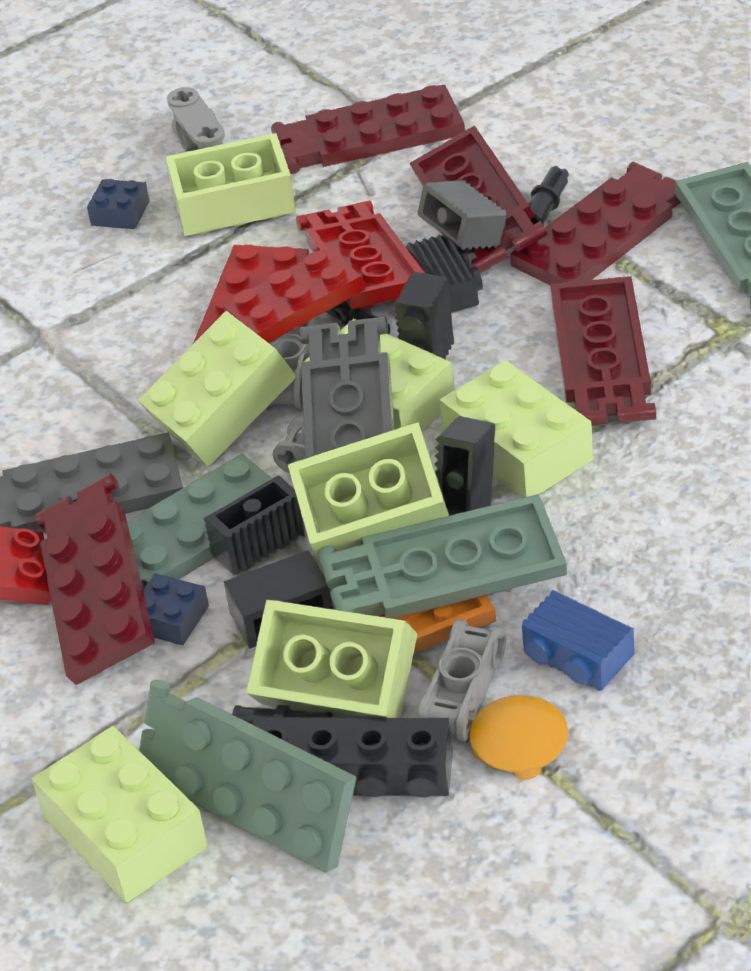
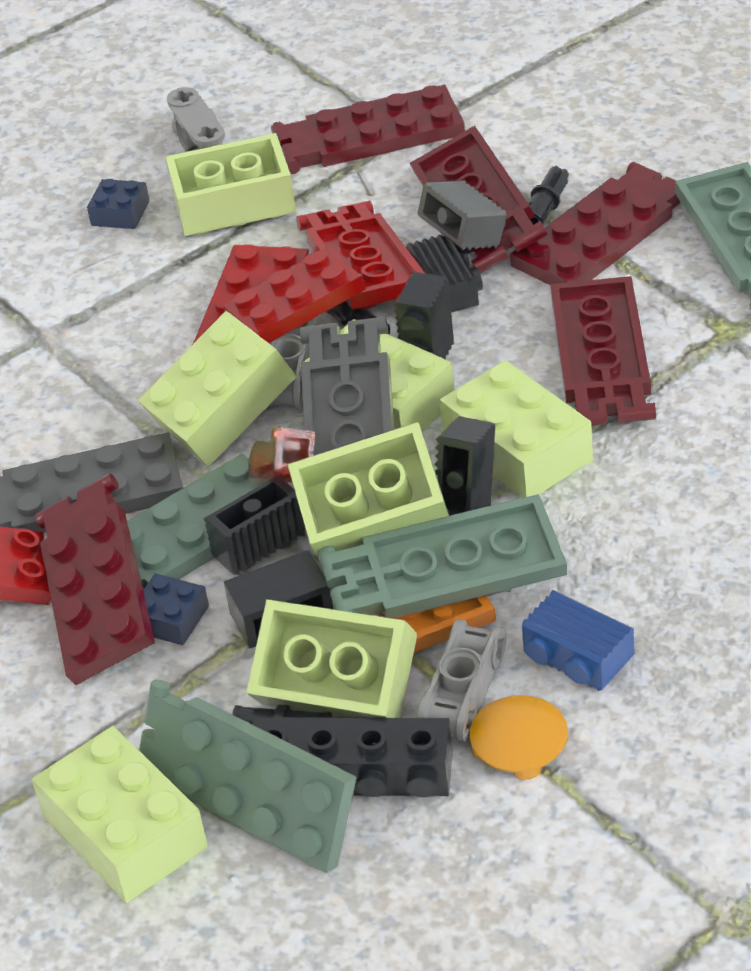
none -> clear red leg [248,426,315,483]

